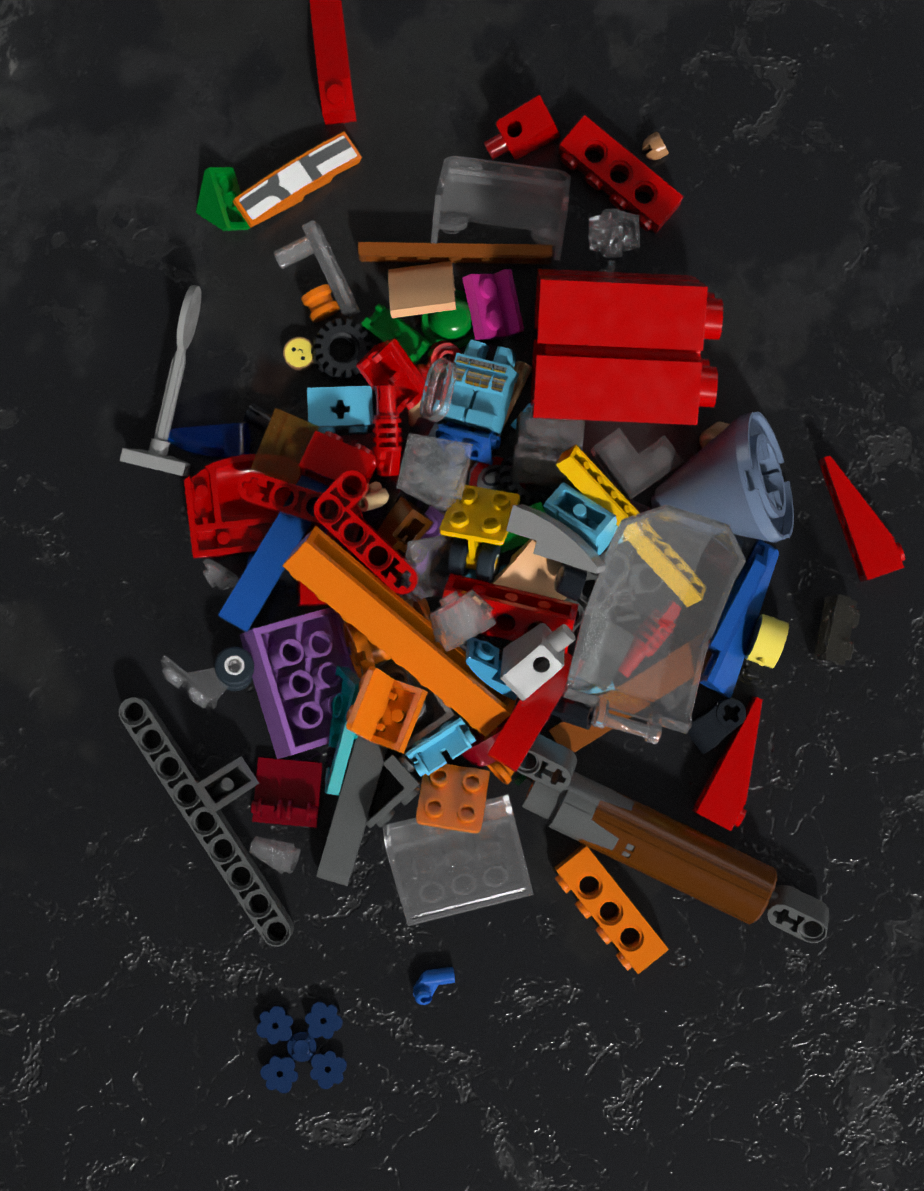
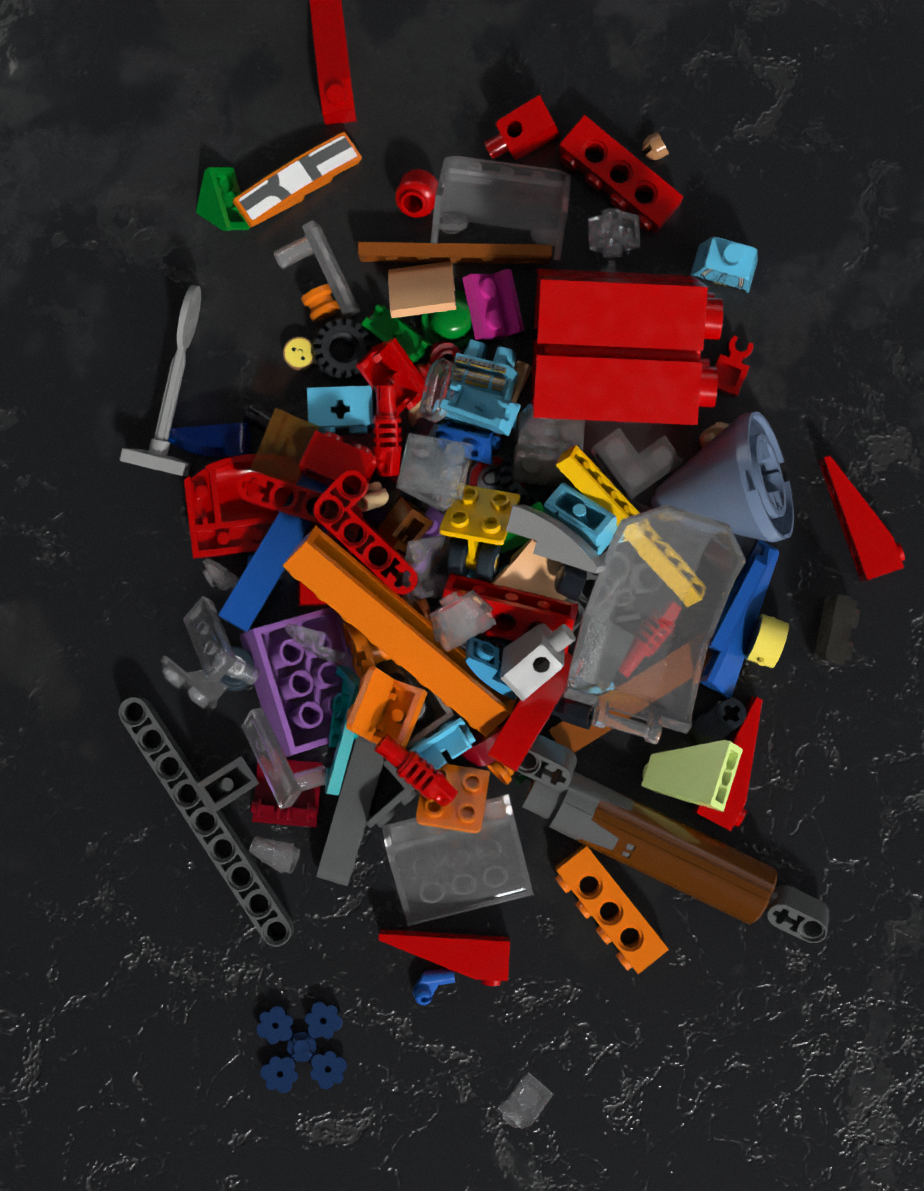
none -> clear piece [183,596,259,685]
none -> clear piece [242,707,326,810]
none -> clear slope [285,624,353,668]
none -> red hinge [374,734,458,807]
none -> red slope [378,929,510,986]
none -> red head [395,169,440,218]
none -> medium azure hinge [440,382,521,436]
none -> clear bracket [498,1073,554,1129]
none -> yellowish green slope [641,740,743,812]
none -> medium azure torso [690,236,758,293]
none -> red plate [714,336,754,398]

